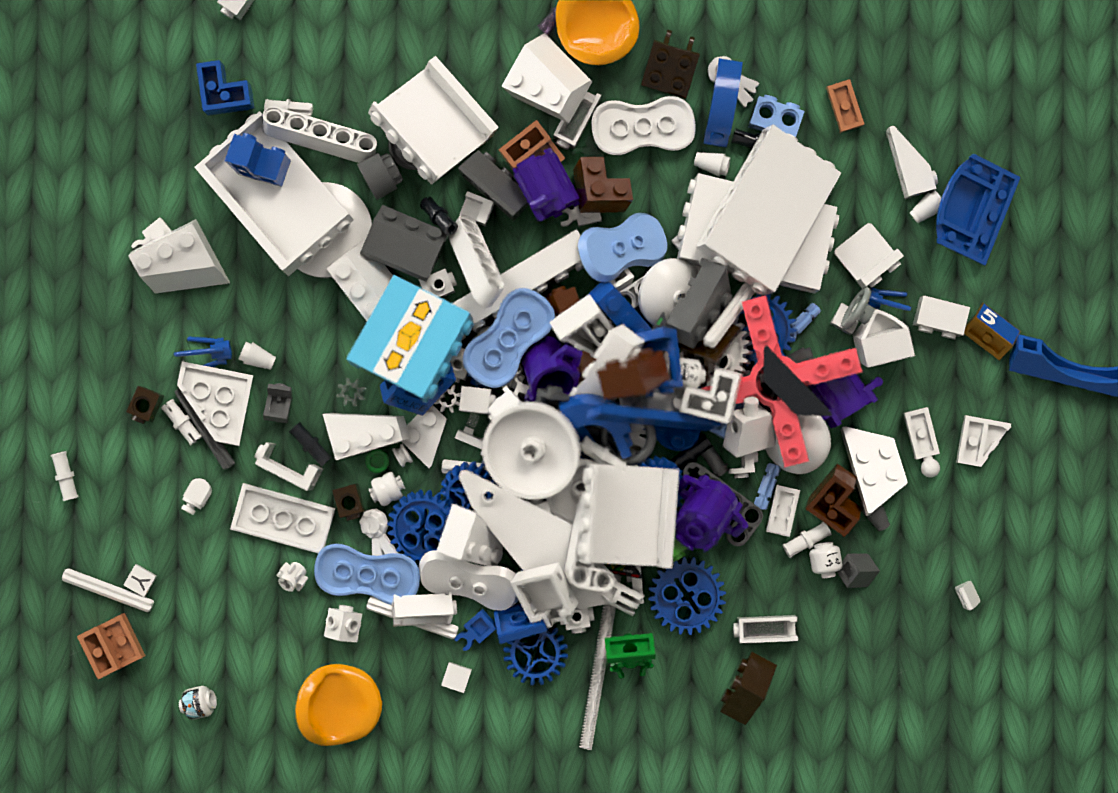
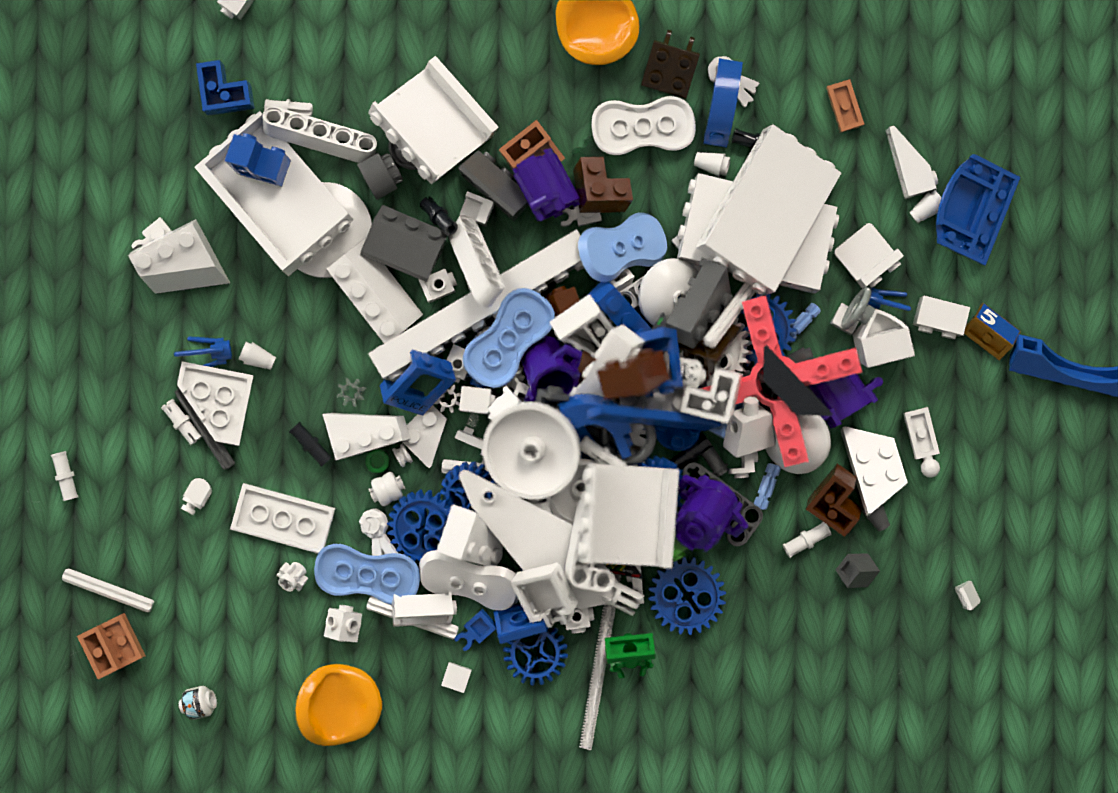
white tile [124,564,157,597] -> none
dark brown brick [126,386,164,424] -> none
white panel [255,442,324,490] -> none
dark grey bracket [263,383,293,423] -> none
dark brown brick [332,483,365,521] -> none
medium azure panel [346,275,474,404] -> none
white wedge [502,33,592,123] -> none
clear purple pin [537,5,557,36] -> none
window [553,92,601,150] -> none
dark brown brick [720,652,777,725] -> none
window [733,615,798,643] -> none
light blue brick [748,95,804,137] -> none
white plate [766,485,800,537] -> none
white head [809,542,843,578] -> none
white wing [956,415,1011,467] -> none

